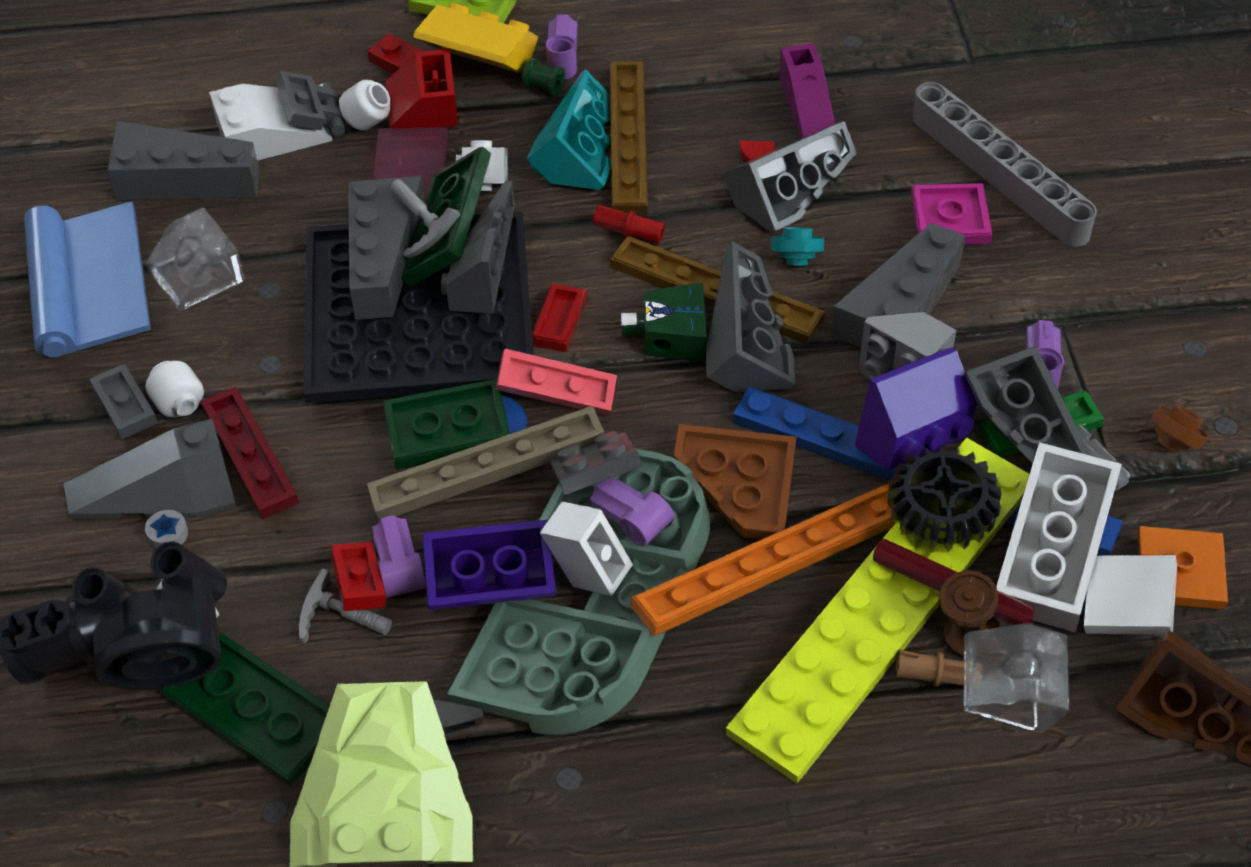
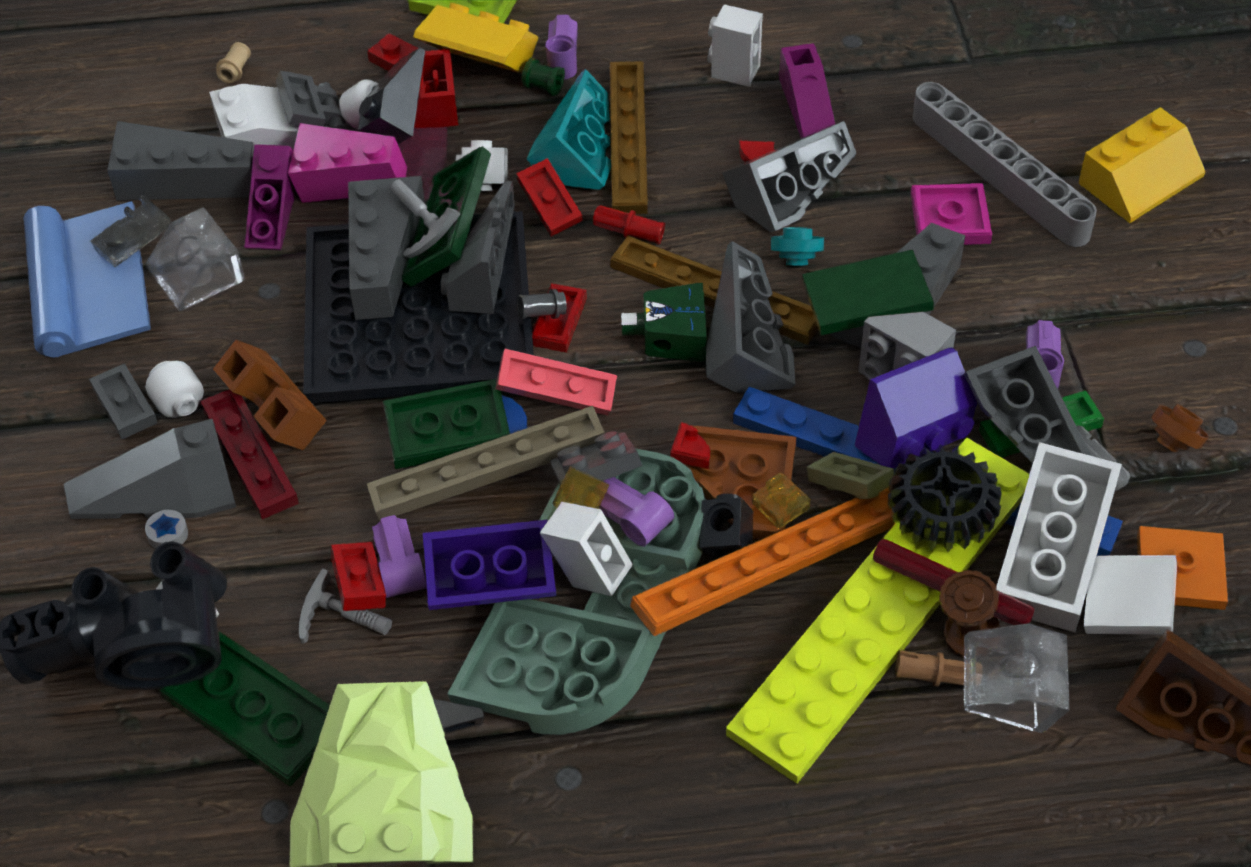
none -> clear smoke plate [90,195,173,267]
none -> dark orange arch [213,340,327,450]
none -> tan pin [216,42,251,83]
none -> magenta slope [244,144,296,251]
none -> dark pink wedge [288,123,407,203]
none -> slope [358,48,425,144]
none -> red plate [516,158,582,237]
none -> dark grey pin [516,289,567,319]
none -> clear yellow tile [553,466,610,509]
none -> red tile [670,422,710,469]
none -> black brick [700,494,754,560]
none -> white brick [708,4,763,87]
none -> clear yellow tile [752,472,811,529]
none -> dark green tile [802,249,934,335]
none -> olive plate [807,452,894,499]
none -> yellow slope [1078,107,1206,223]

